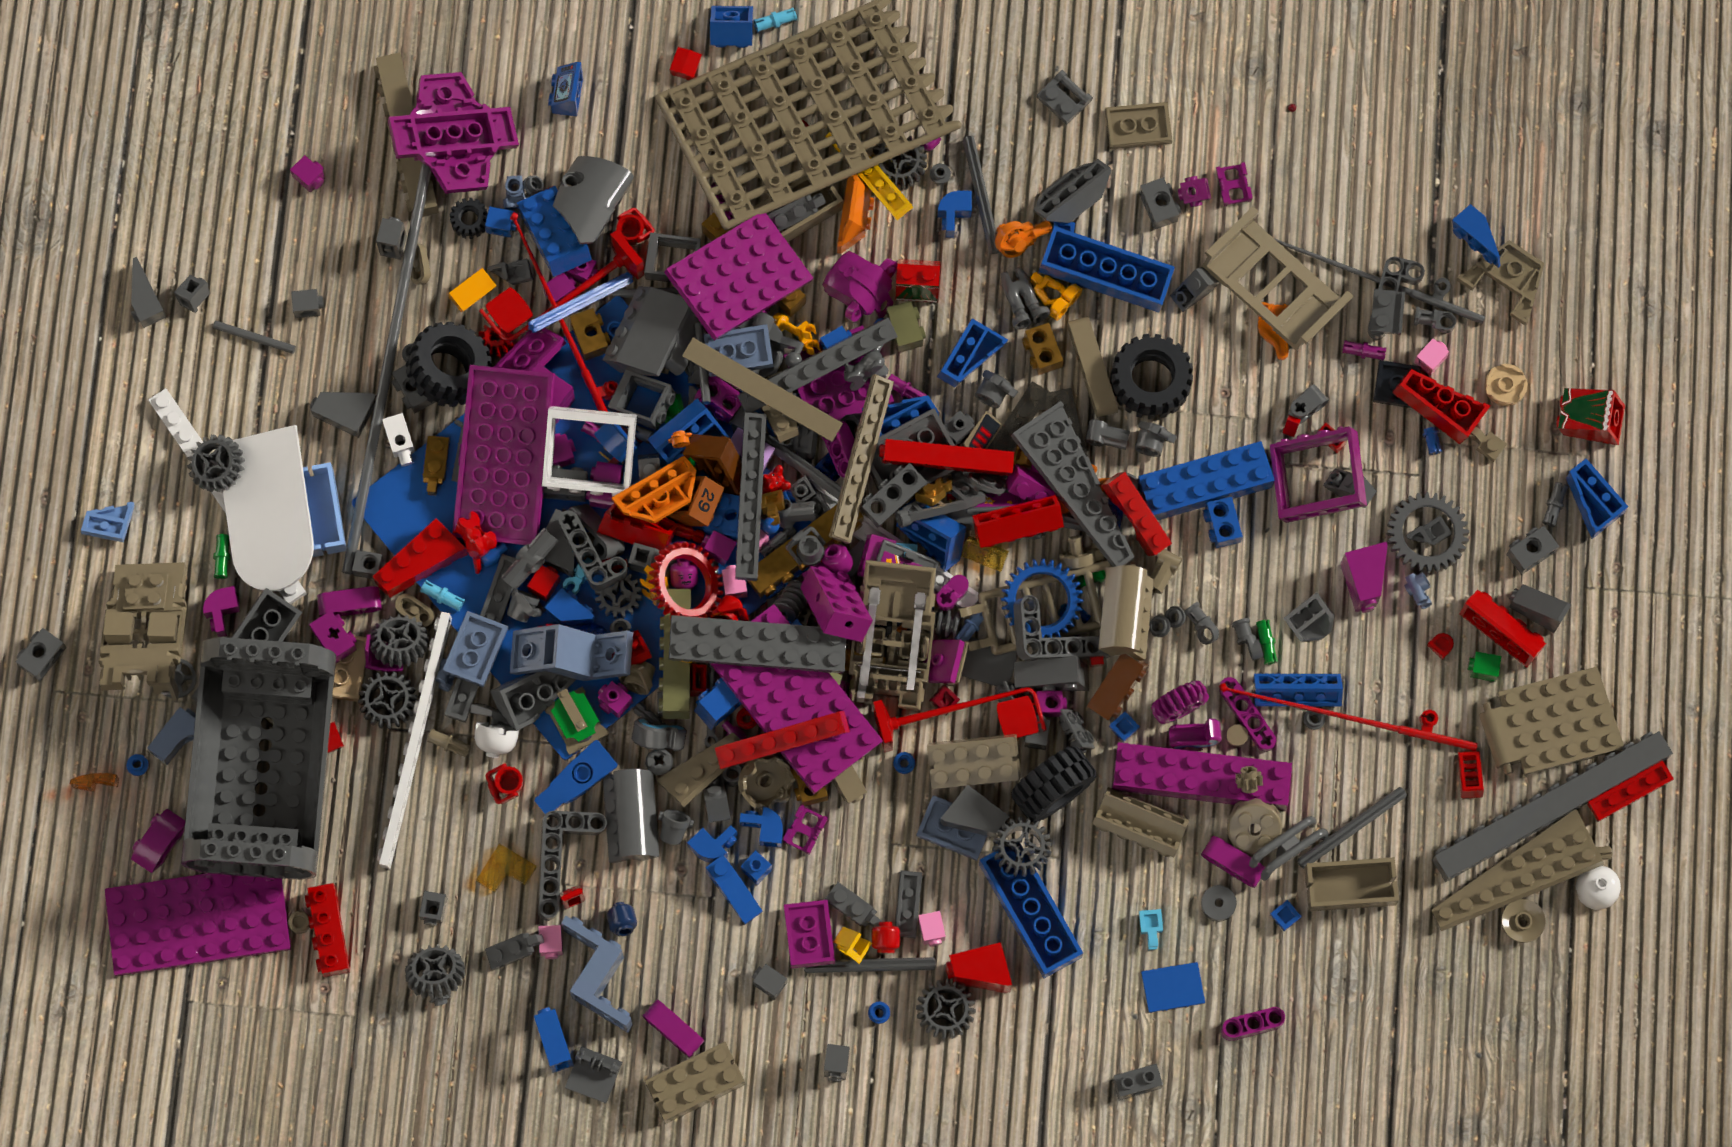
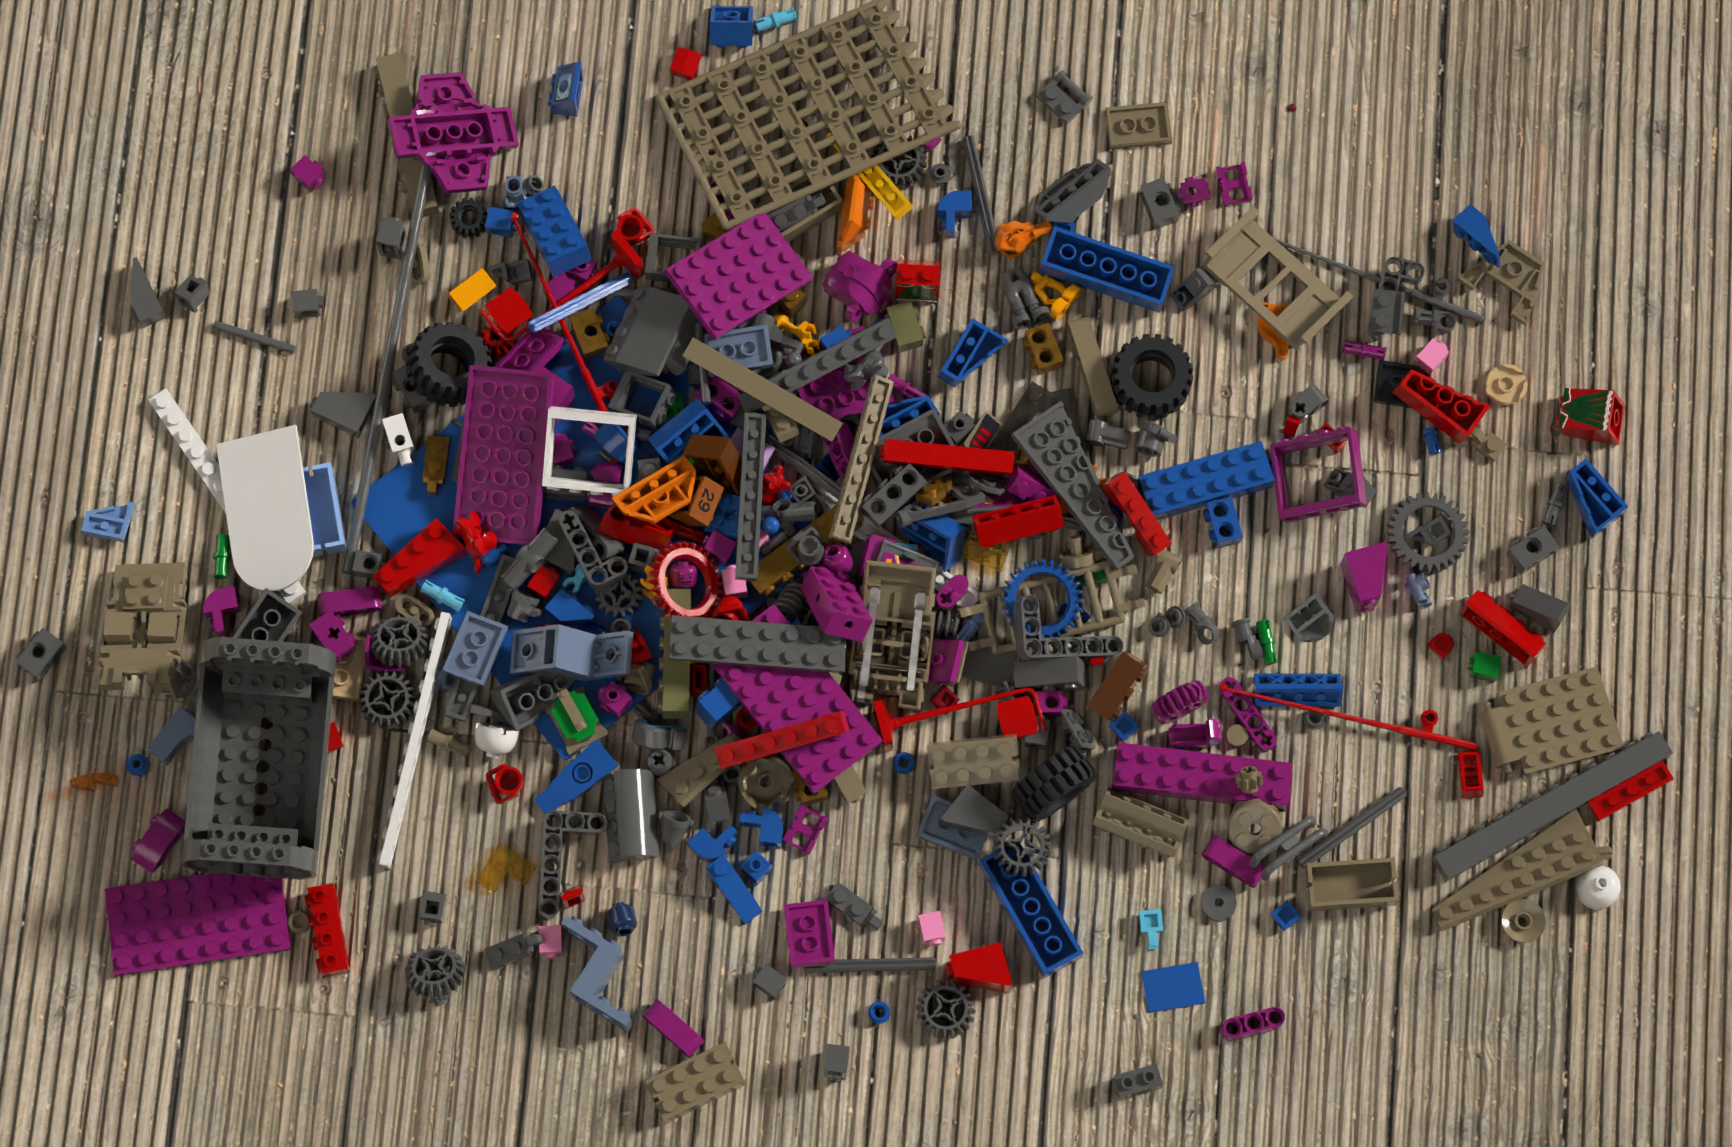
dark grey gear [186,434,245,492] -> none
blue window [534,1007,574,1073] -> none
dark grey panel [553,156,634,244] -> none
dark grey hinge [565,1046,623,1103] -> none
orange plate [668,431,692,448] -> none
pearl gold plate [761,490,784,525] -> none
yellow window [833,927,872,964] -> none
red head [871,922,900,953] -> none
dark grey tile [895,870,922,939] -> none
dark grey piece [975,370,1018,408] -> none
dark tan brick [1098,565,1153,661] -> none

